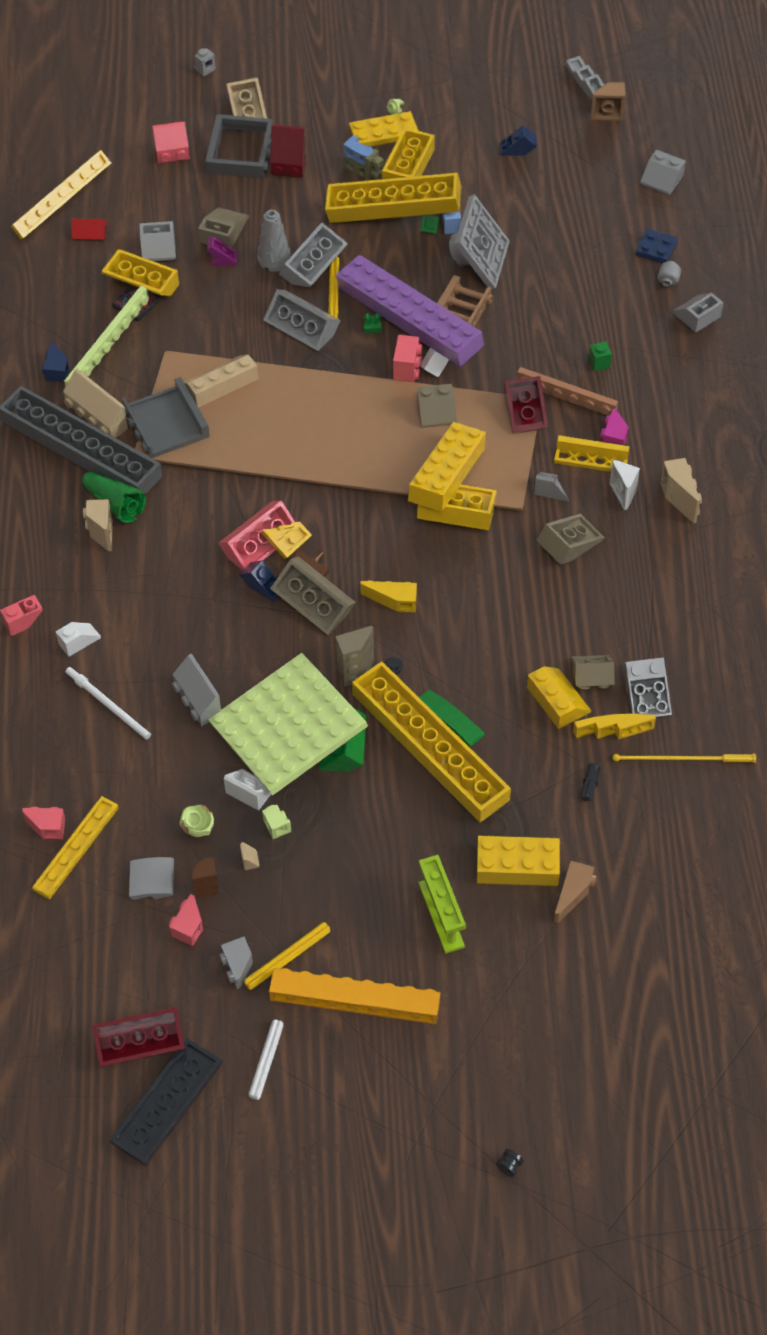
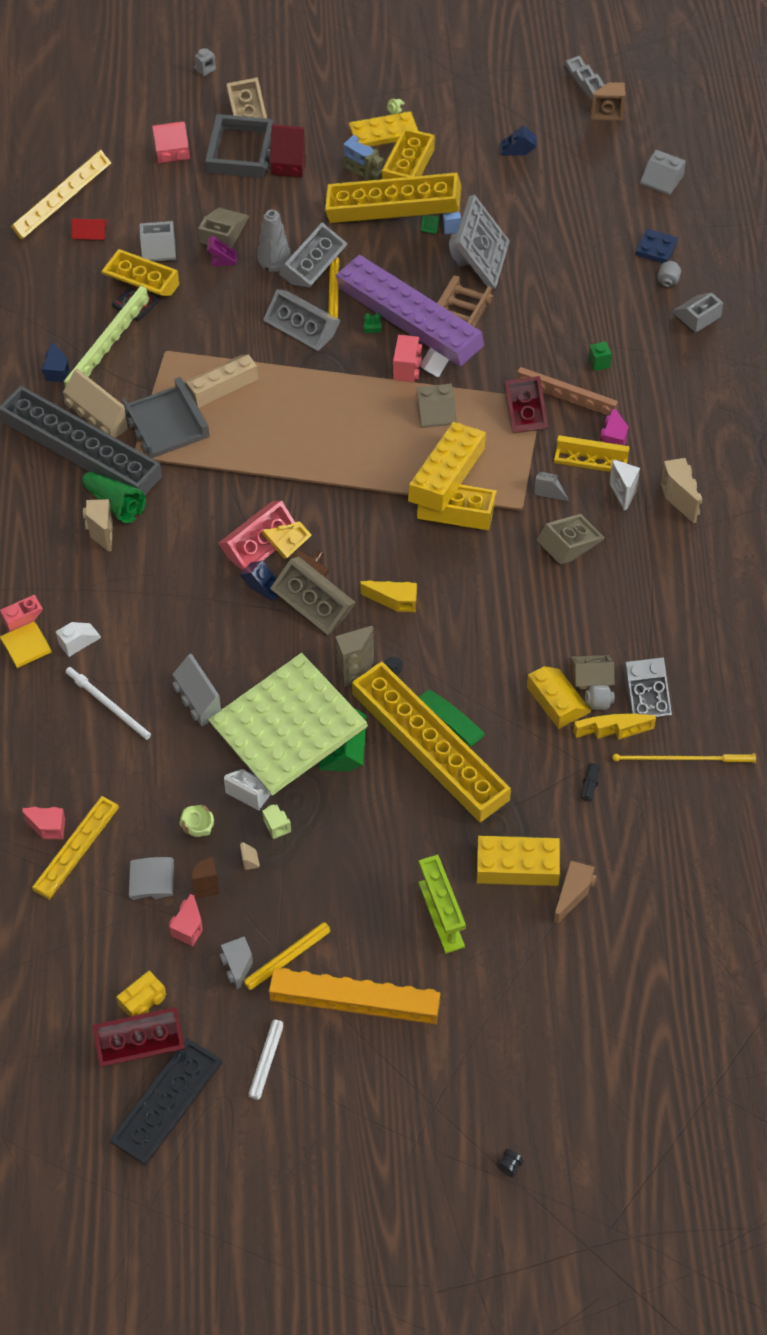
none -> yellow slope [0,621,52,668]
none -> yellow brick [116,971,166,1017]
none -> light grey head [585,685,615,710]

